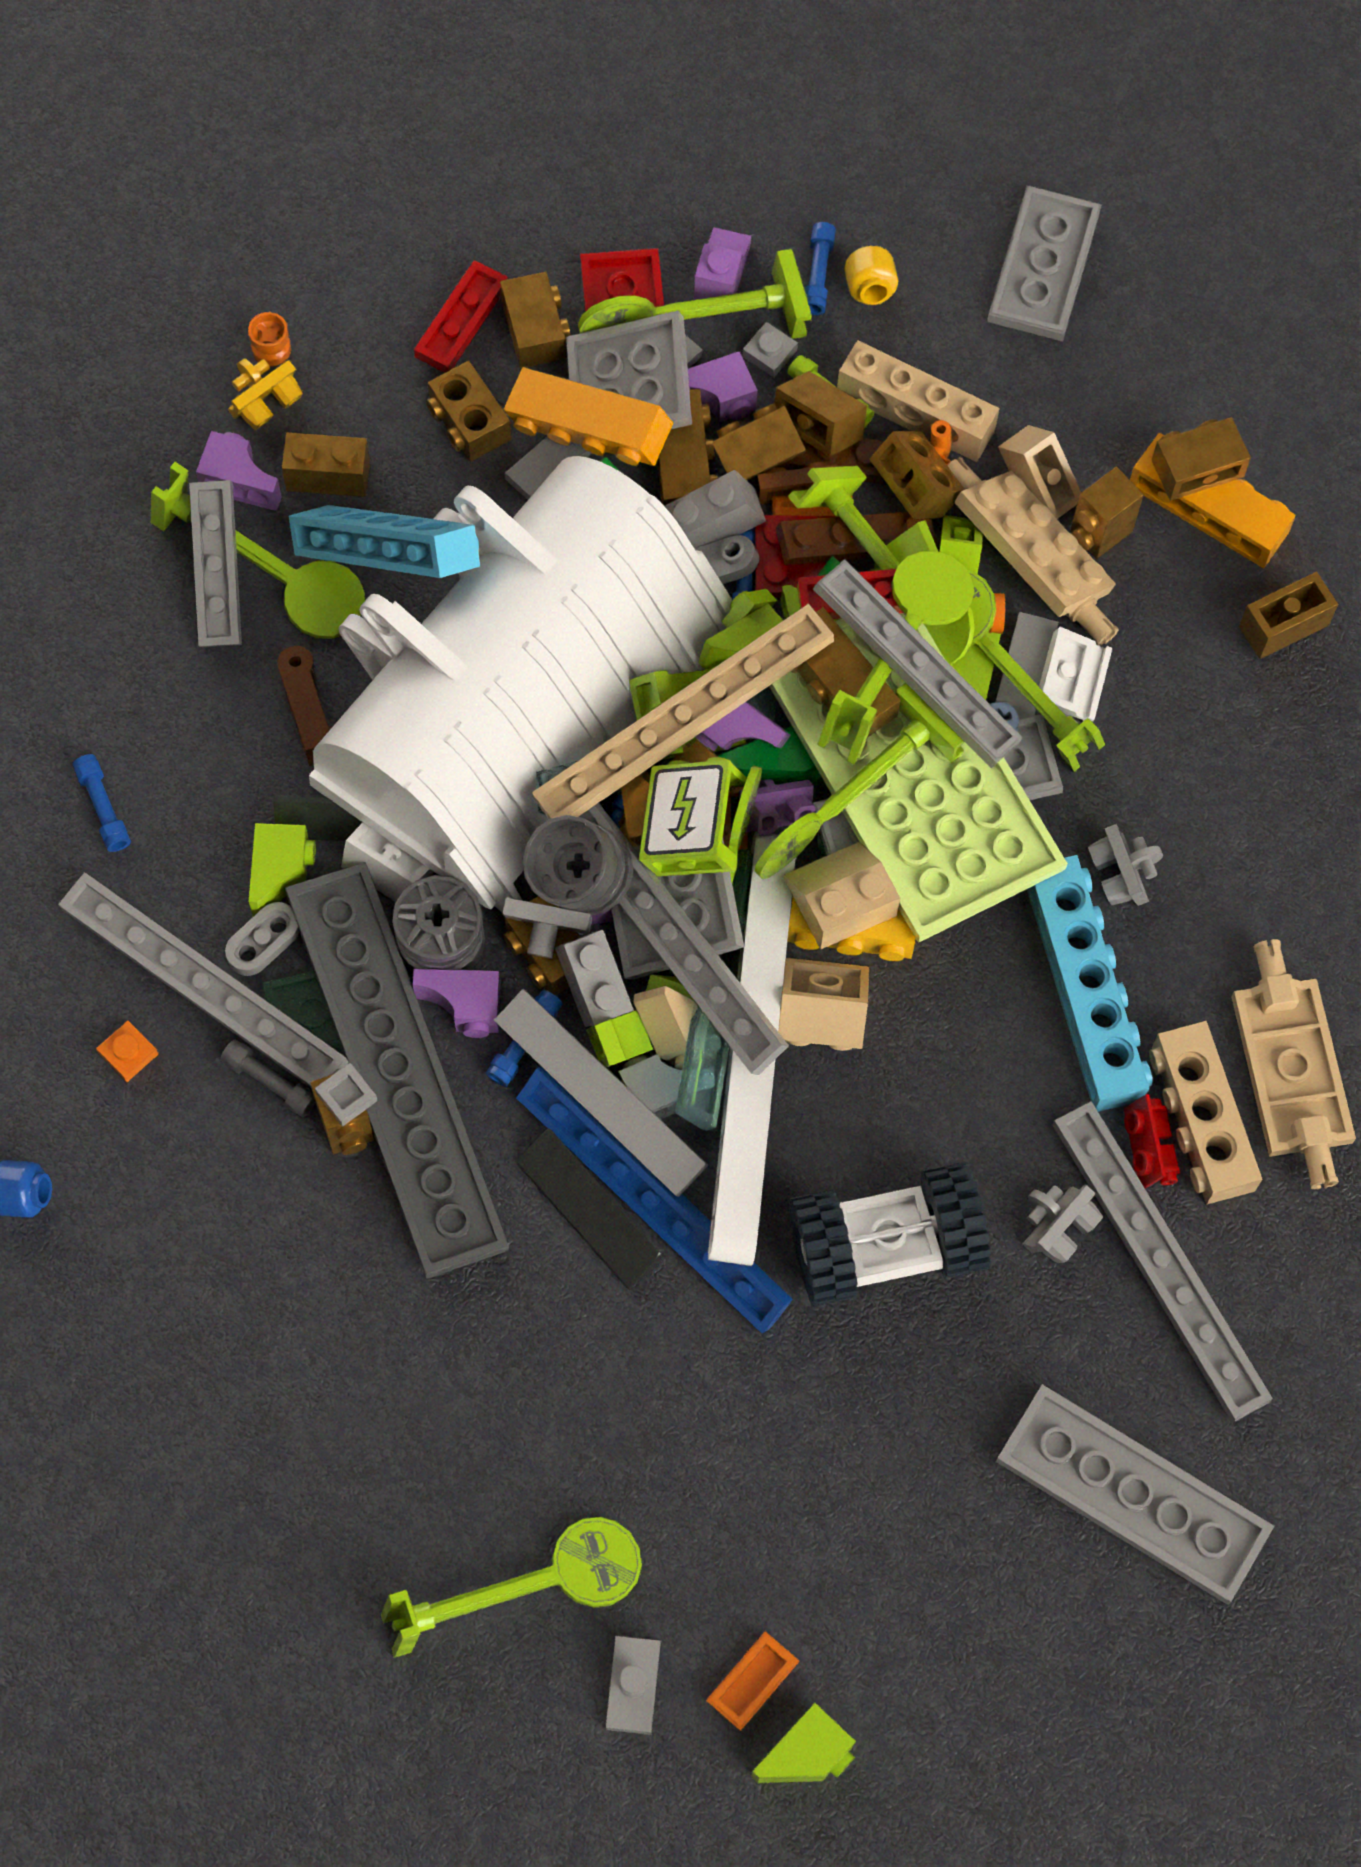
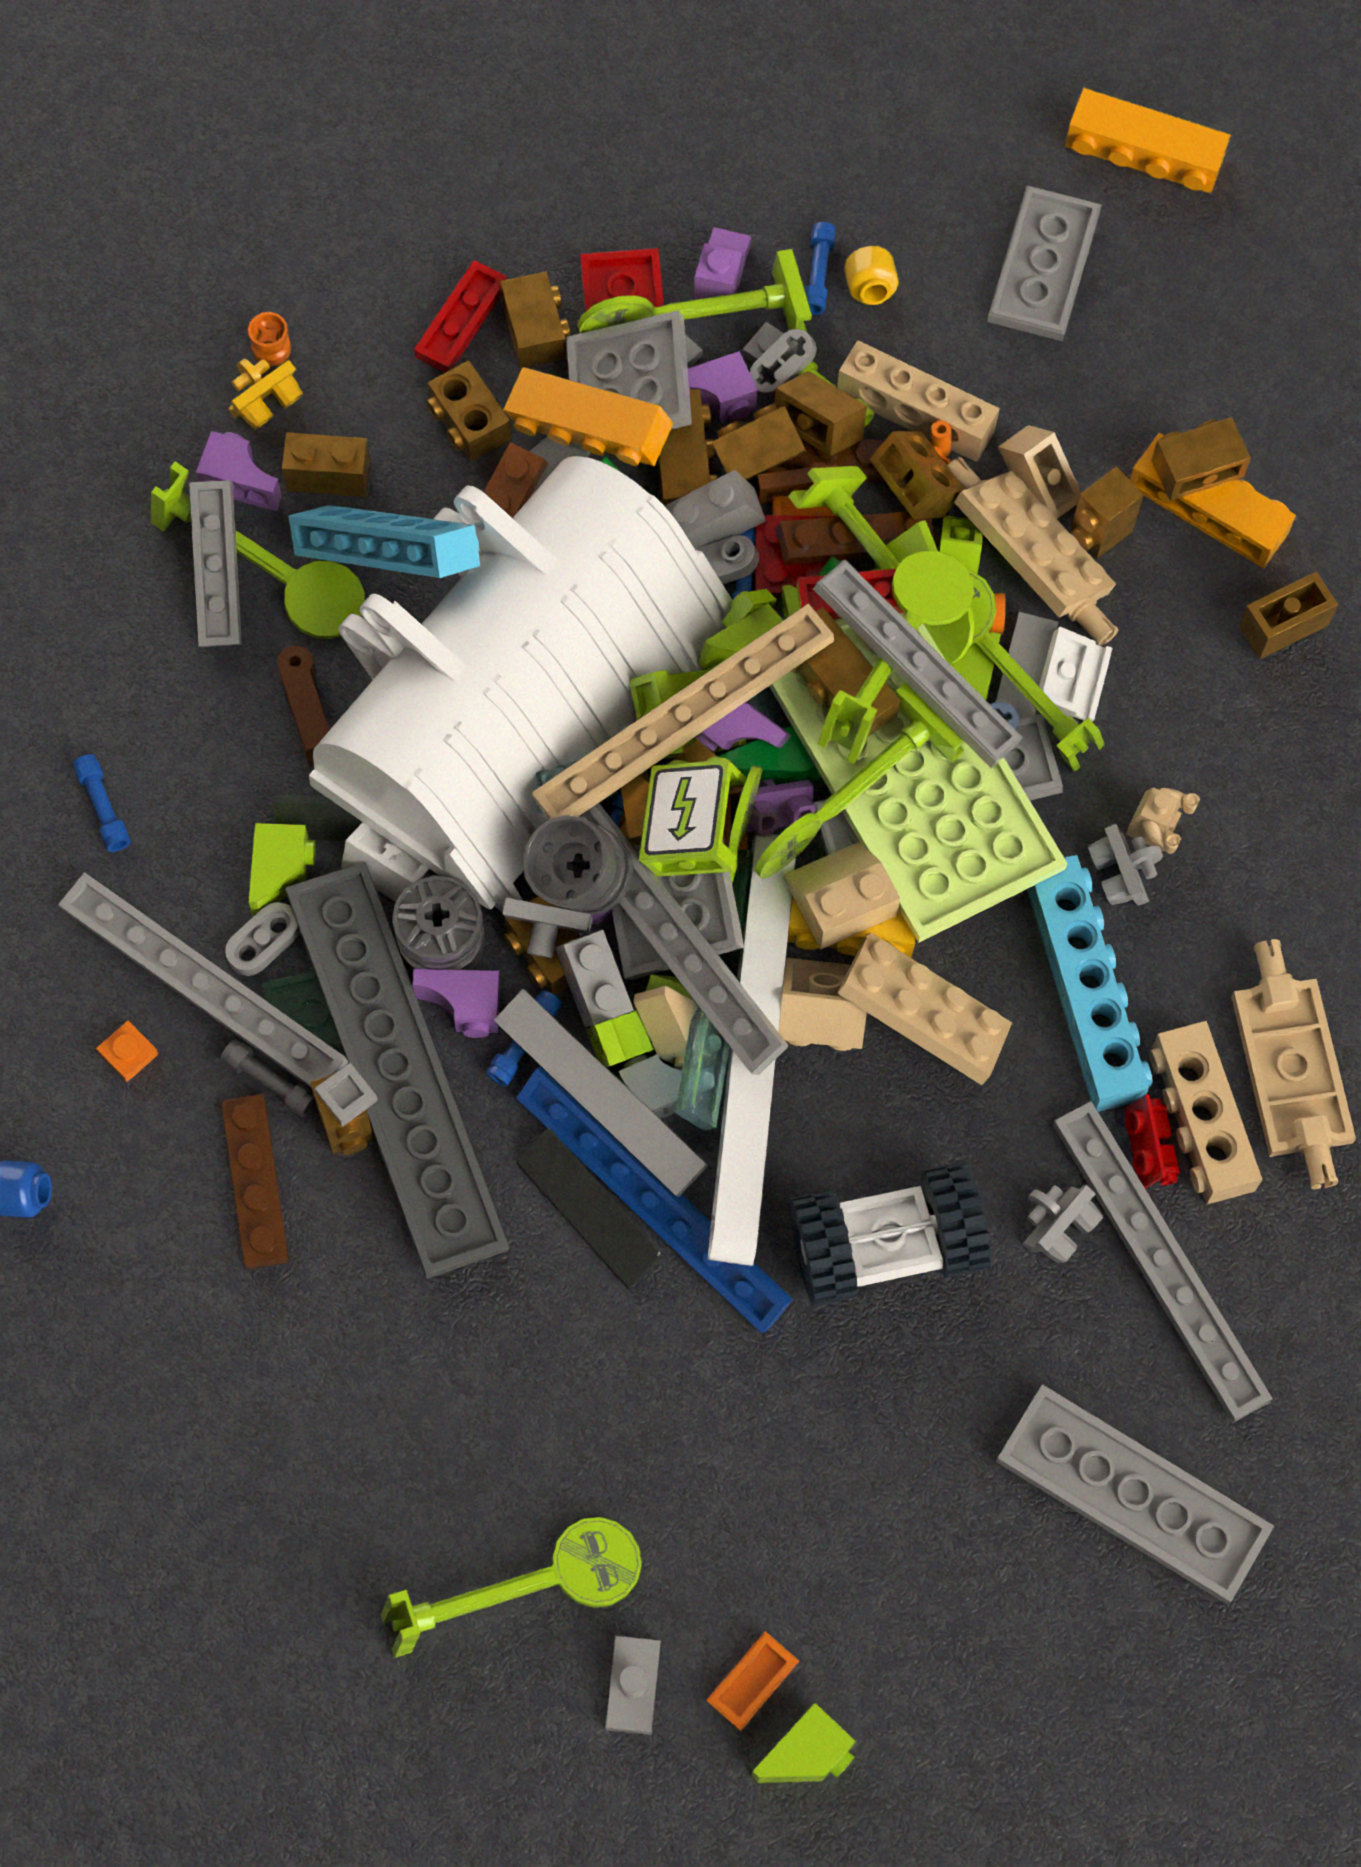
none -> reddish brown plate [221,1094,289,1270]
none -> dark orange plate [484,442,548,518]
none -> light grey beam [750,329,817,395]
none -> tan plate [837,932,1012,1085]
none -> light orange brick [1065,88,1231,193]
none -> tan piece [1126,787,1200,854]

